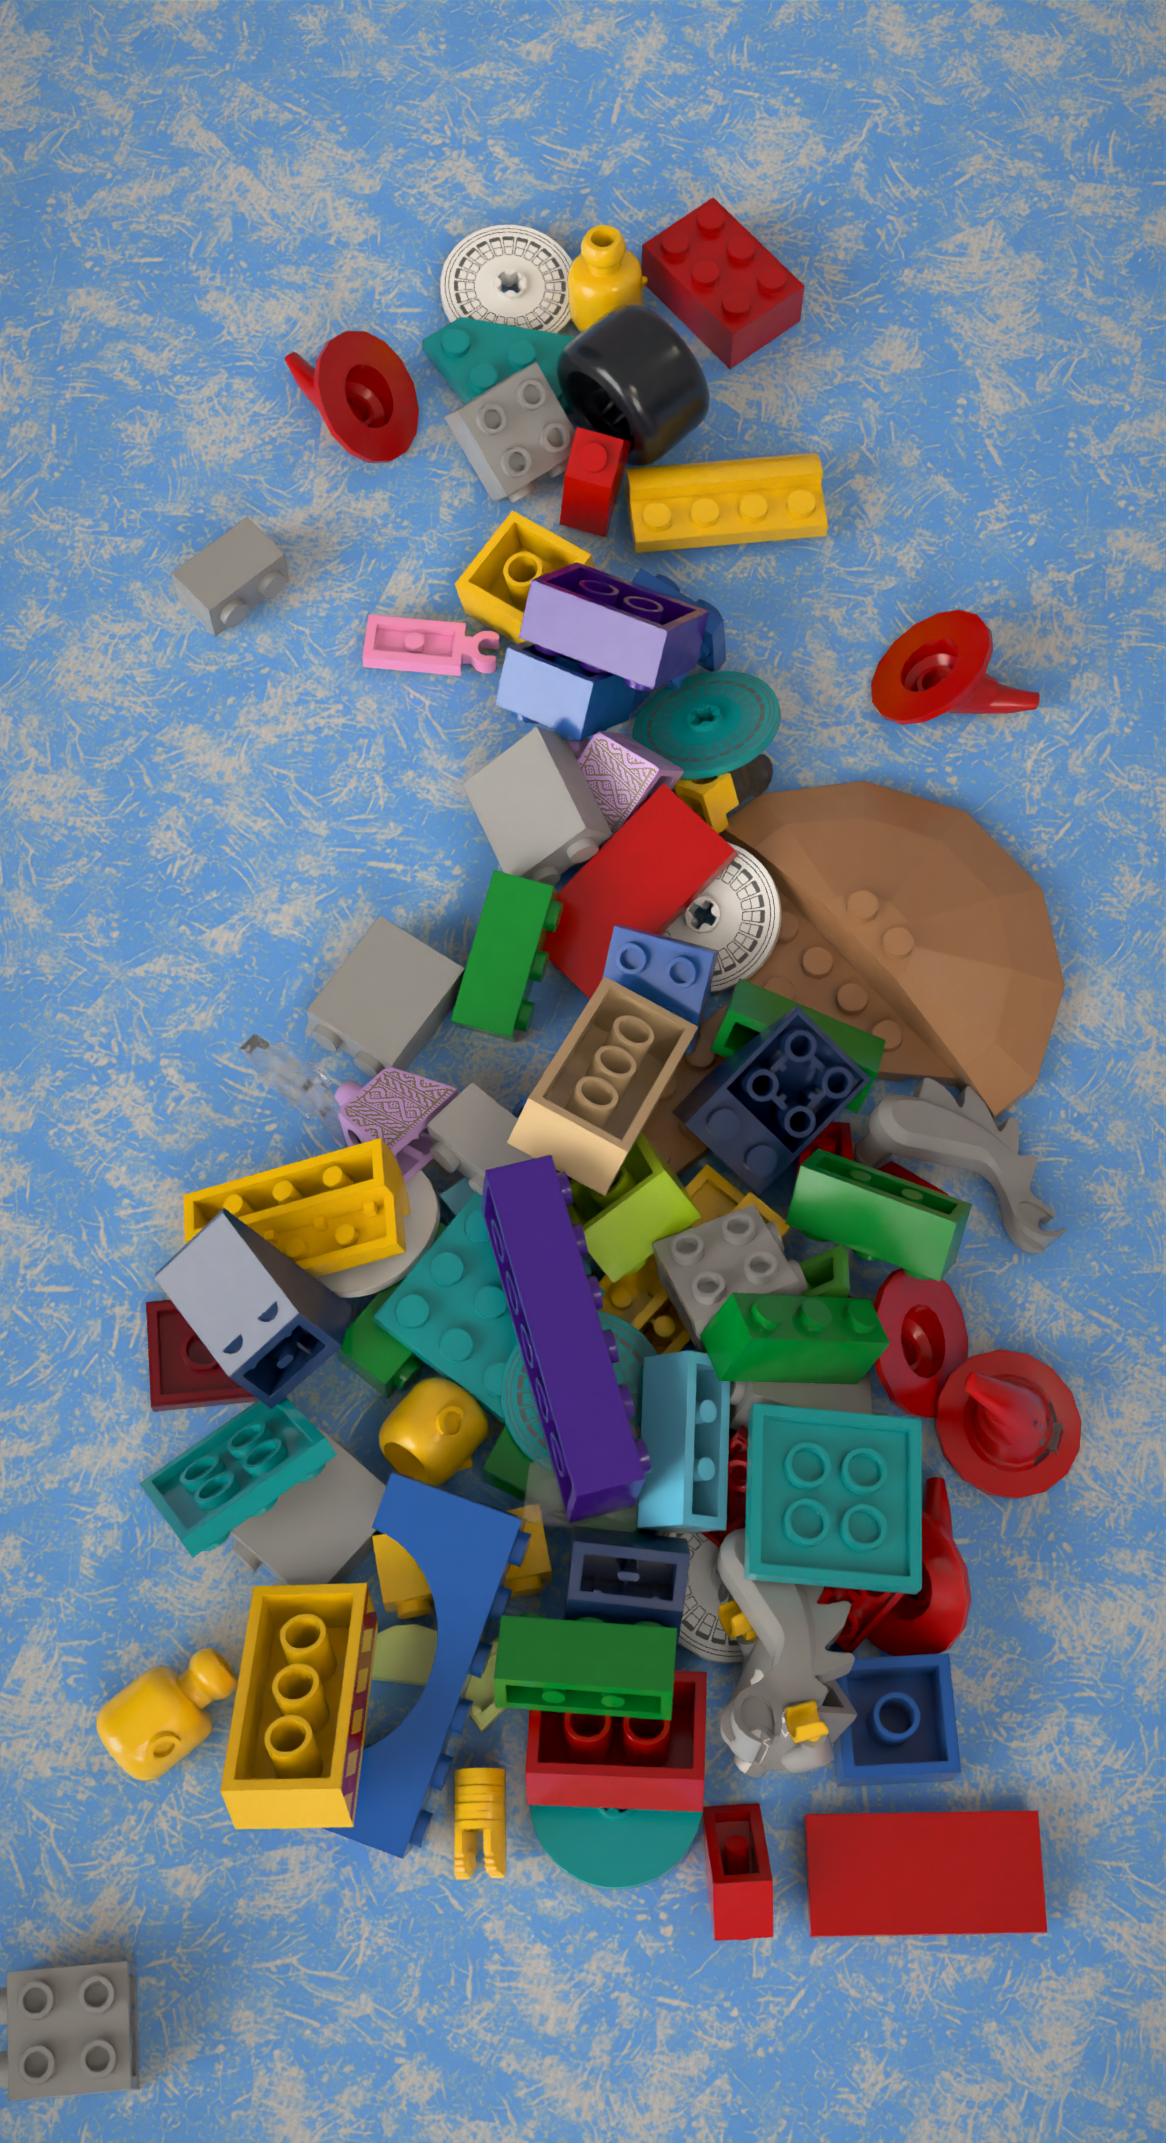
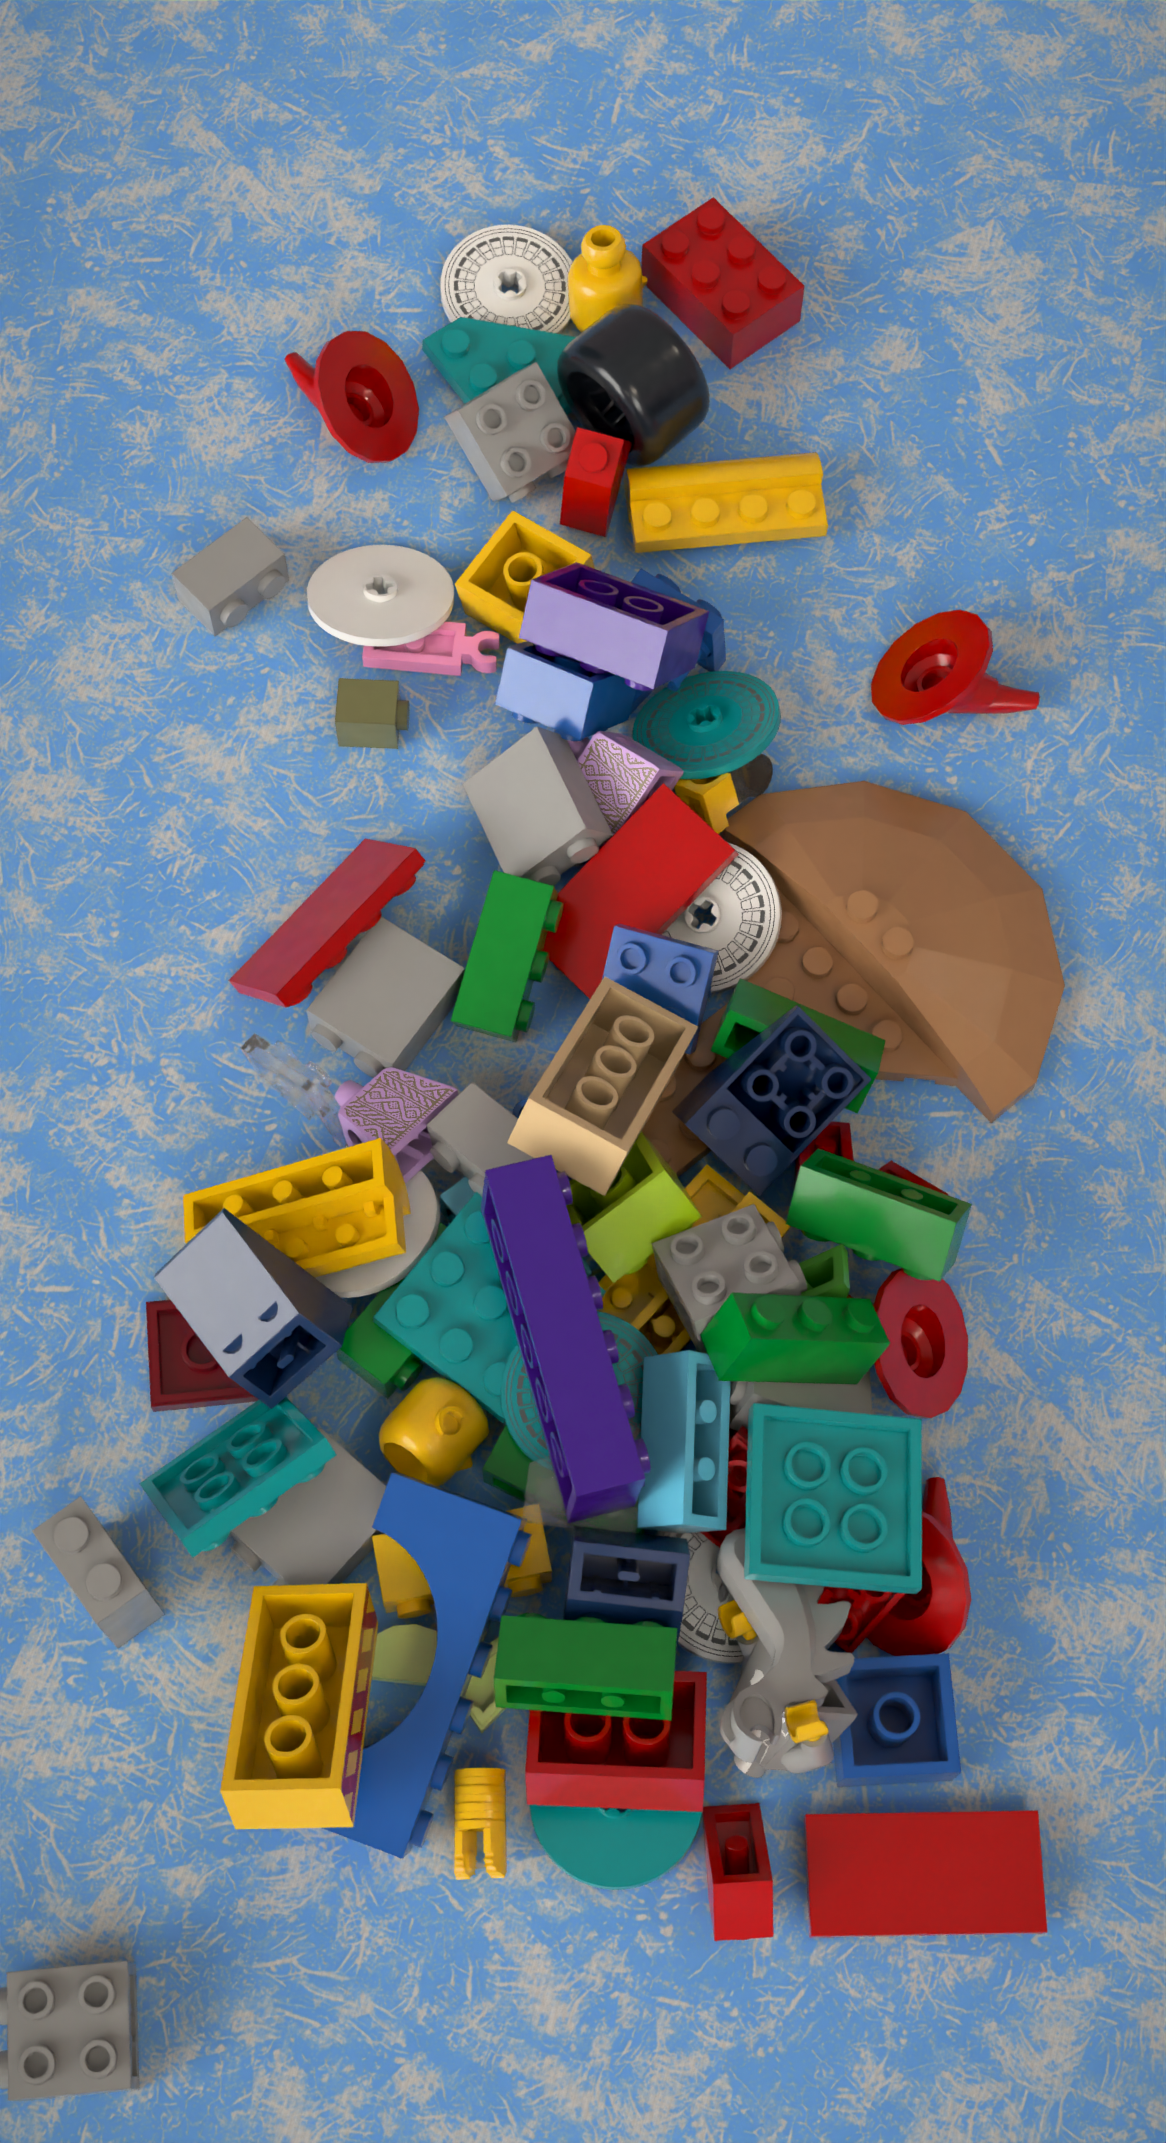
yellow piece [96,1647,238,1782] -> none
light grey animal [854,1078,1066,1254] -> none
red piece [934,1349,1081,1499] -> none
none -> light grey brick [32,1496,165,1648]
none -> red tile [228,838,426,1008]
none -> white piece [307,545,454,647]
none -> olive brick [335,678,409,749]

